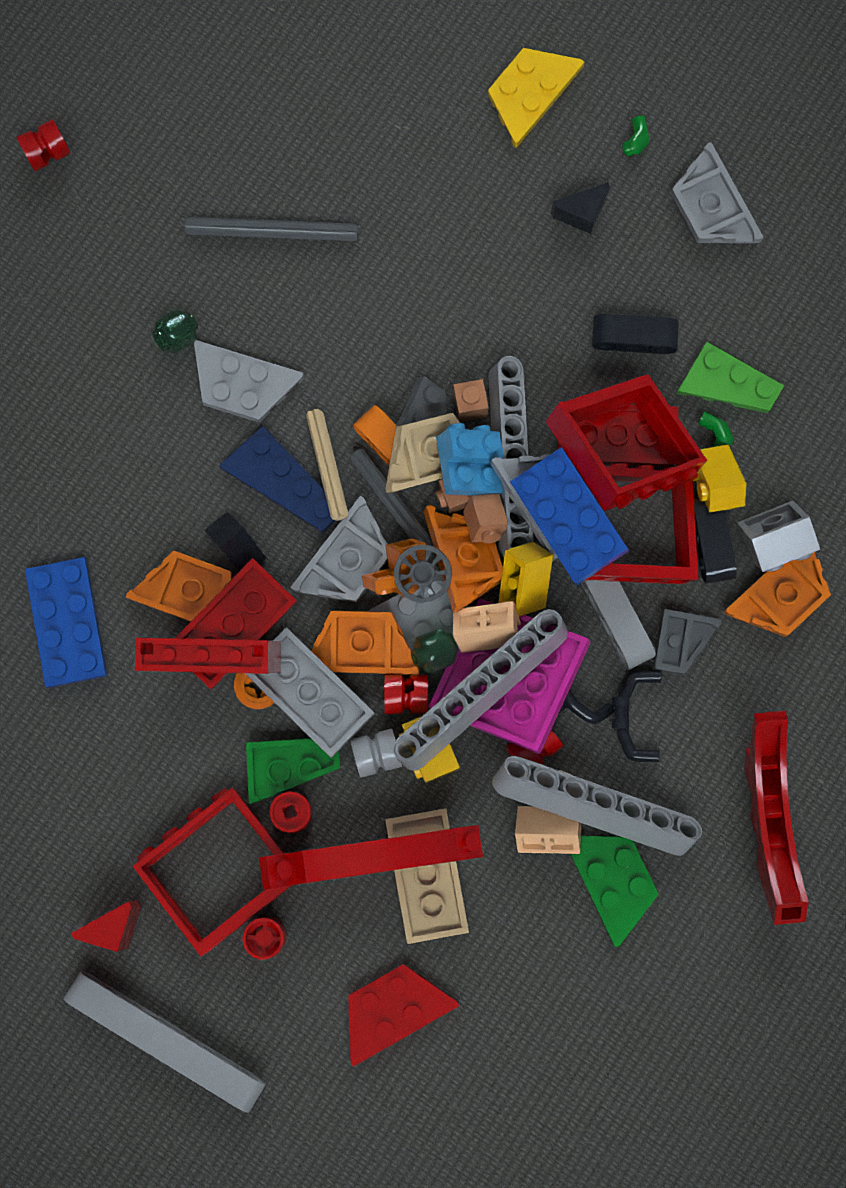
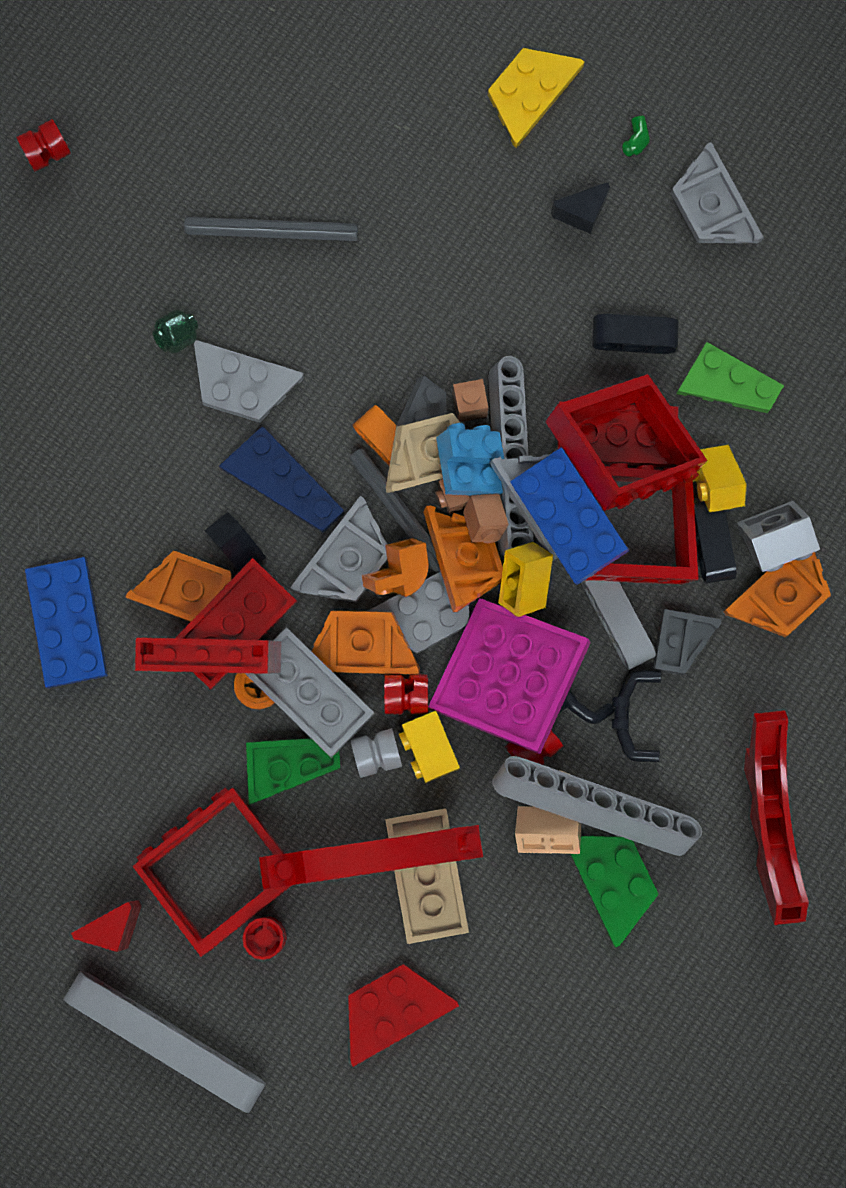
red wheel [269,791,313,833] -> none
tan axle [306,409,348,521] -> none
light grey beam [393,609,568,771] -> none
dark grey wheel [394,545,452,603] -> none
clear green head [411,629,459,673] -> none
light nougat hinge [453,601,521,653] -> none
green arm [698,411,734,447] -> none

